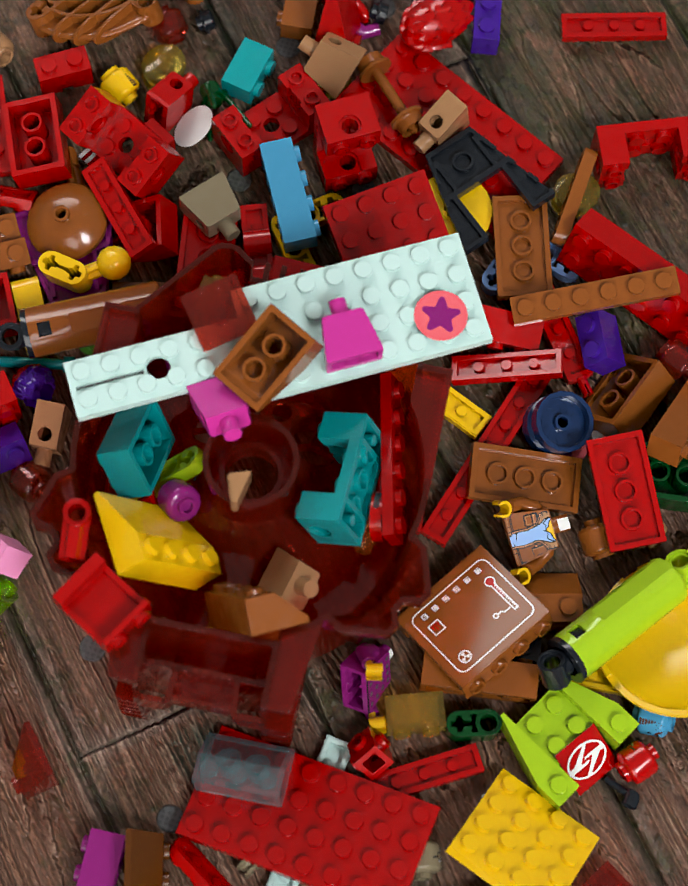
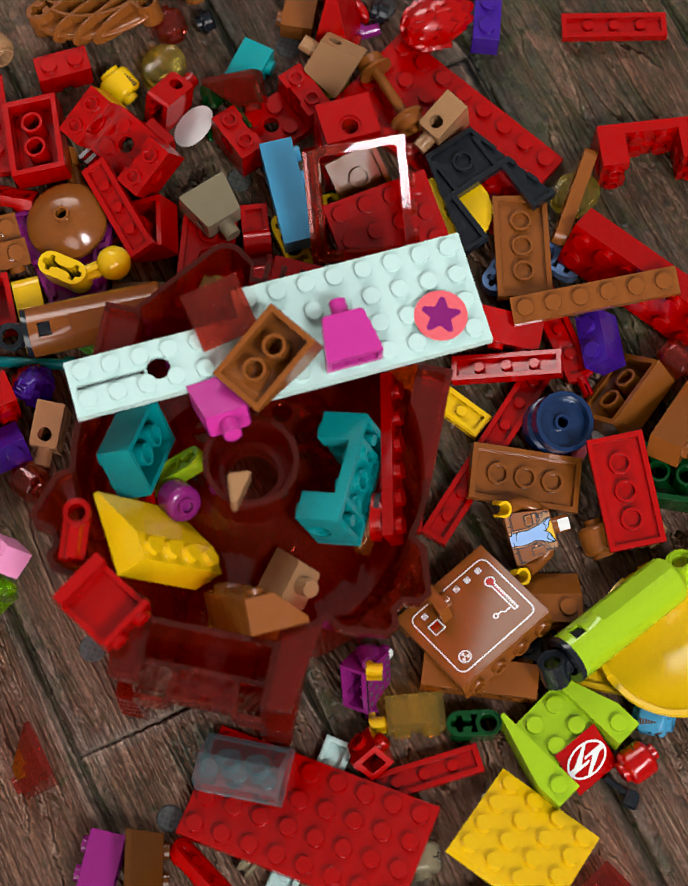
none -> clear red slope [200,69,268,112]
none -> clear red windscreen [302,131,420,264]
none -> dark orange plate [323,146,391,200]
none -> dark orange plate [423,585,453,624]

